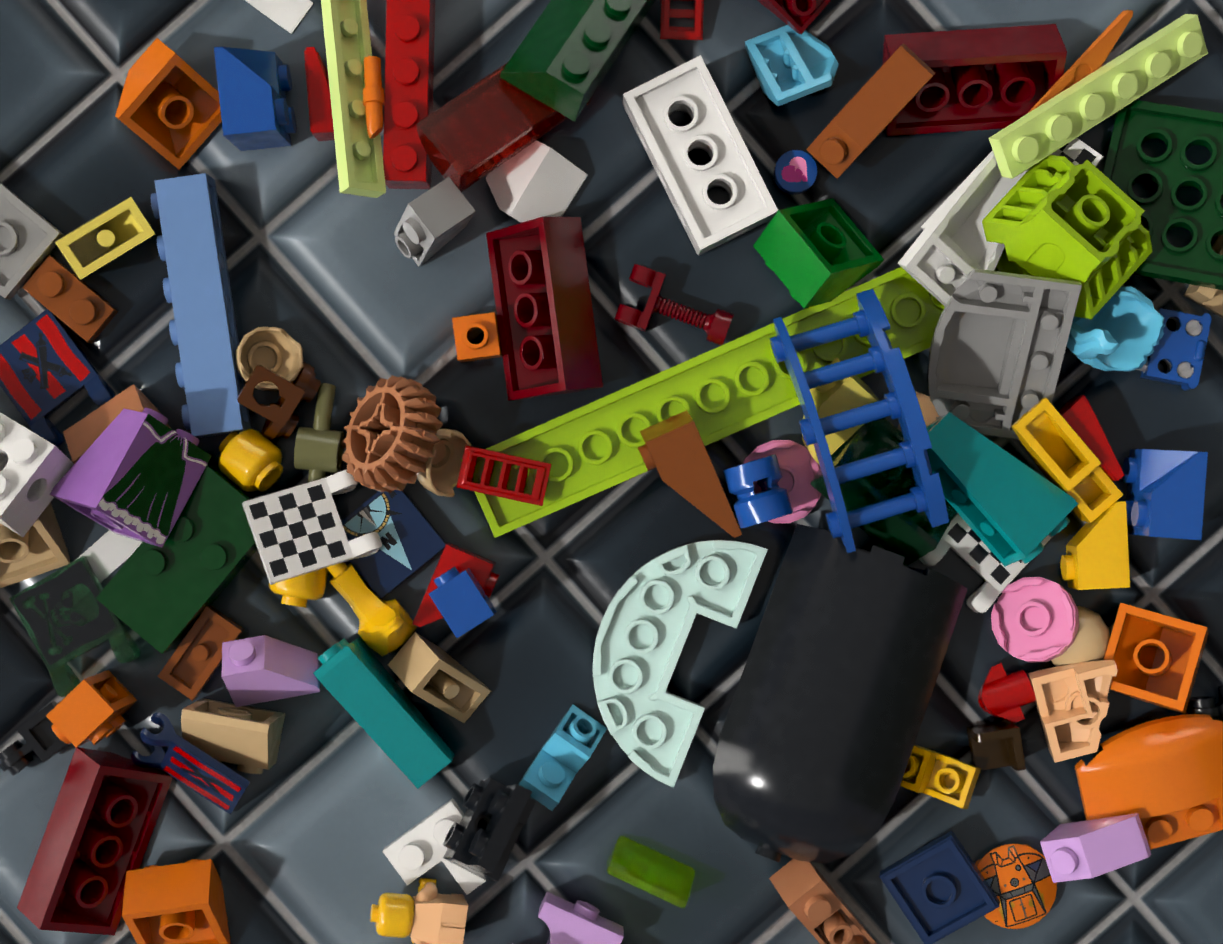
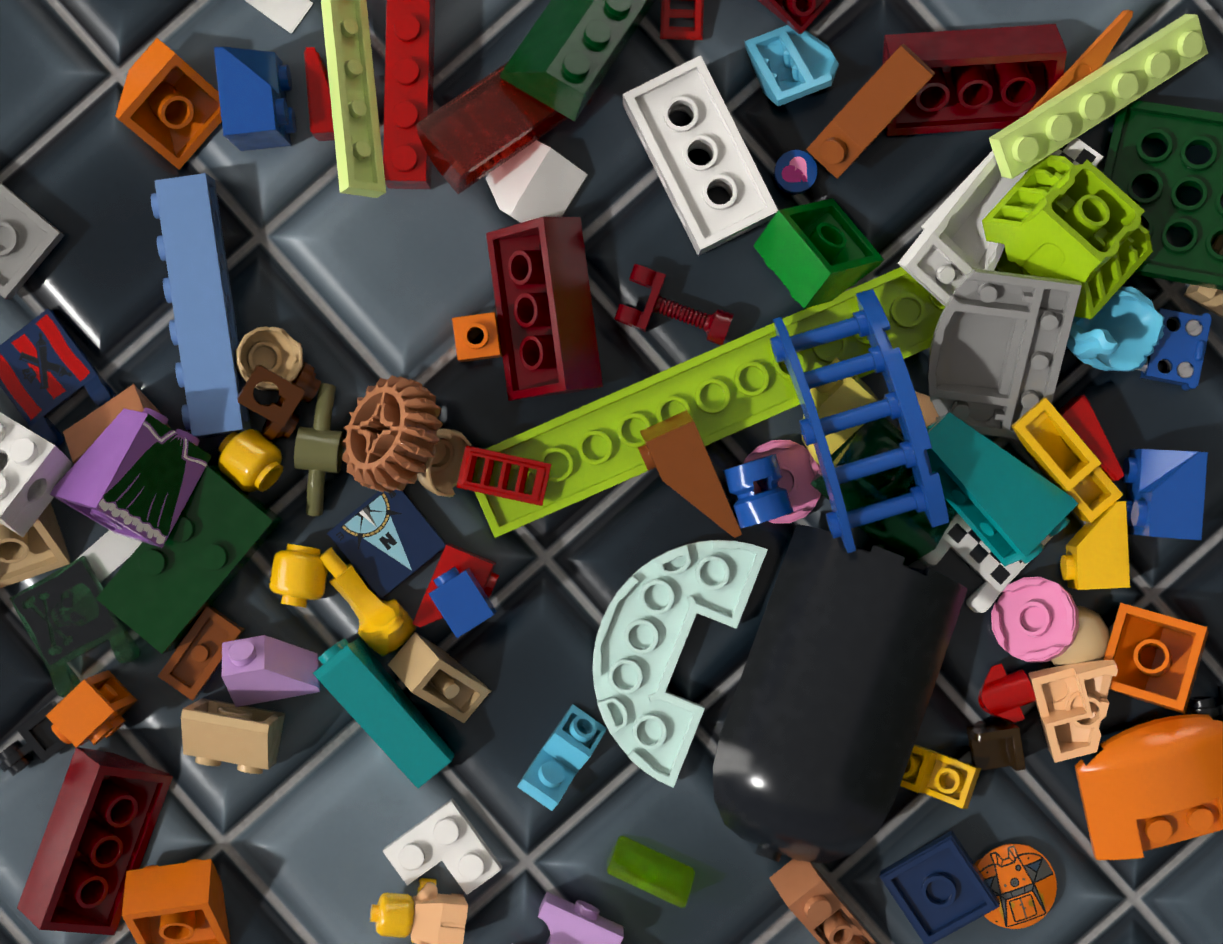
dark orange plate [22,255,119,343] -> none
light yellow slope [55,197,155,280] -> none
dark blue flag [131,713,250,814] -> none
white flag [242,469,382,585] -> none
orange piece [363,56,385,139] -> none
light grey slope [393,177,476,267] -> none
black brick [443,778,536,881] -> none
lavender slope [1040,813,1152,883] -> none

